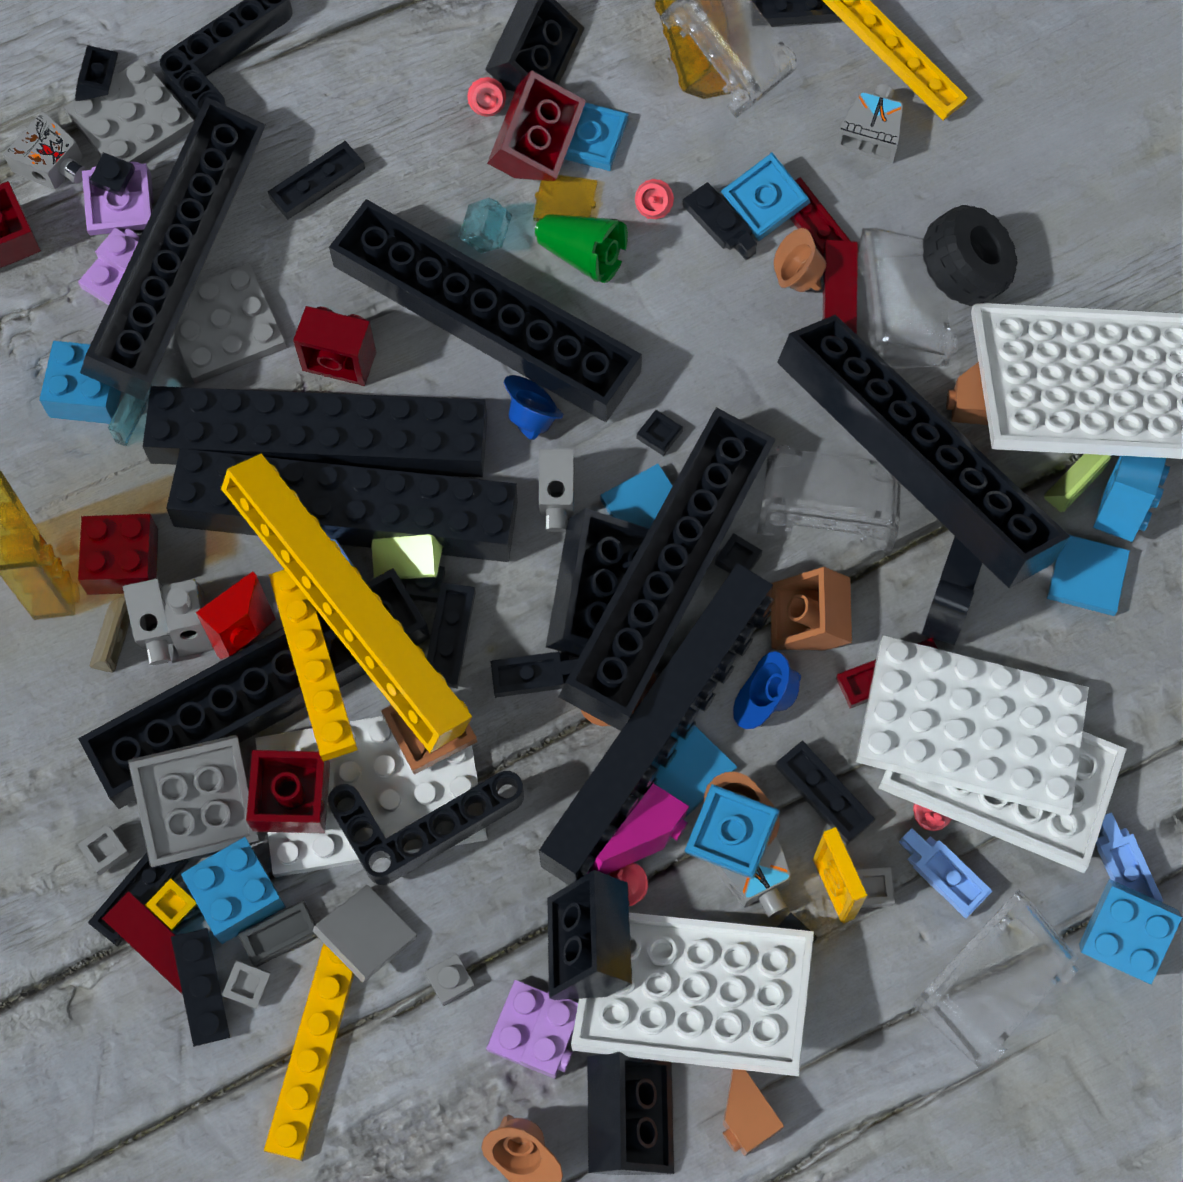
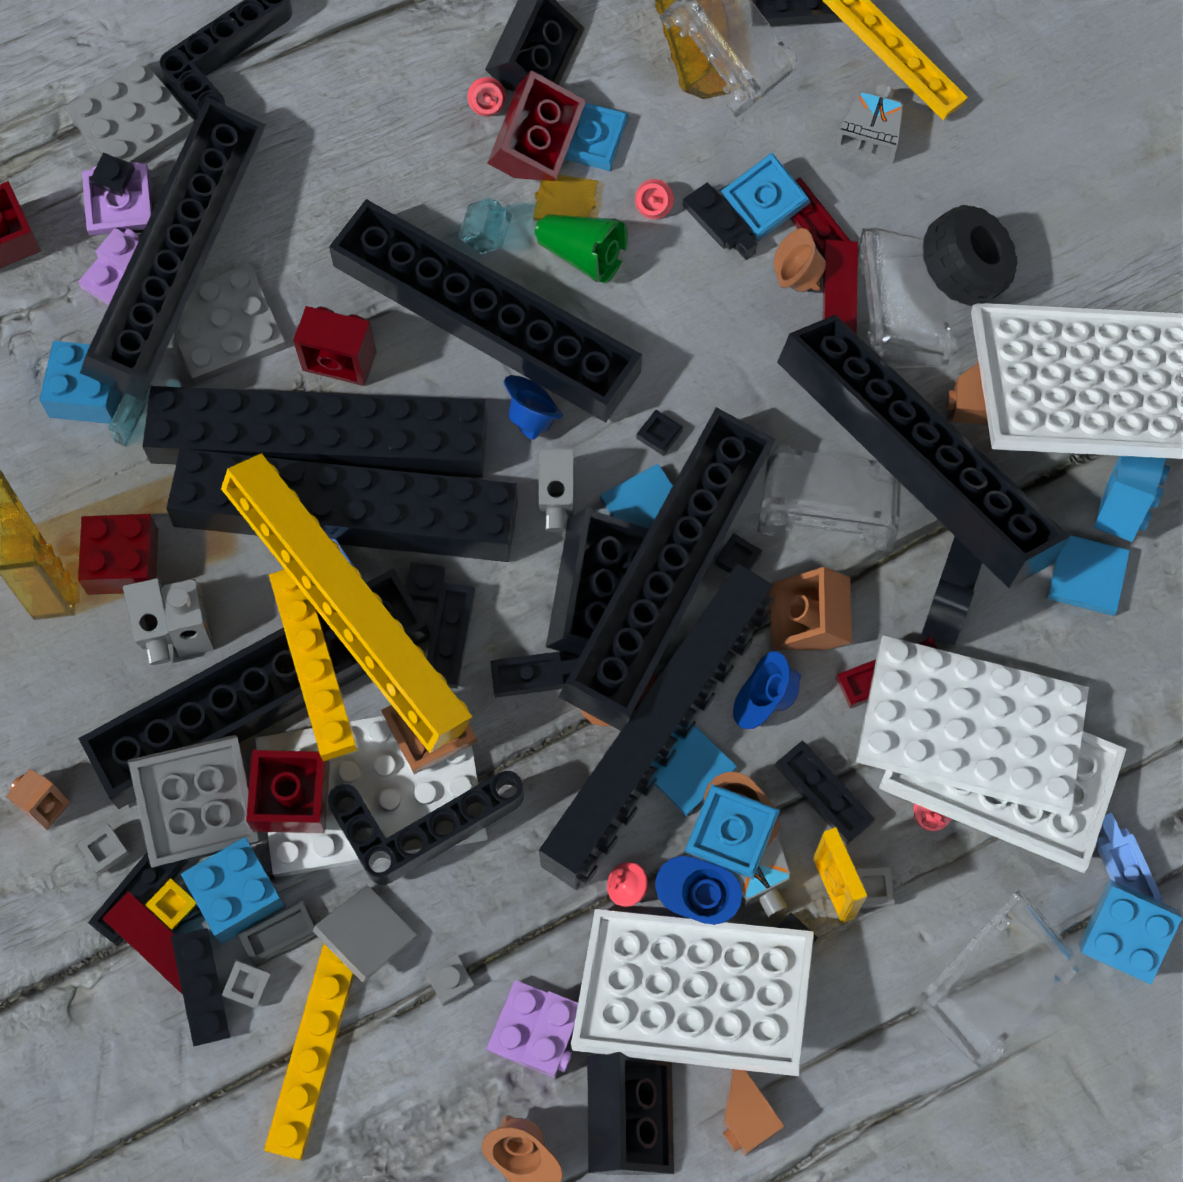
light grey torso [3,111,87,189] -> none
black slope [75,45,118,101] -> none
dark tan slope [89,597,130,673] -> none
red slope [196,571,276,659] -> none
black plate [267,141,365,220] -> none
yellowish green slope [372,534,443,579] -> none
black slope [547,870,632,1000] -> none
dark pink slope [592,783,689,875] -> none
light blue hinge [899,828,992,919] -> none
yellowish green slope [1044,454,1112,513] -> none
none -> nougat slope [6,769,71,830]
none -> blue piece [655,856,742,925]

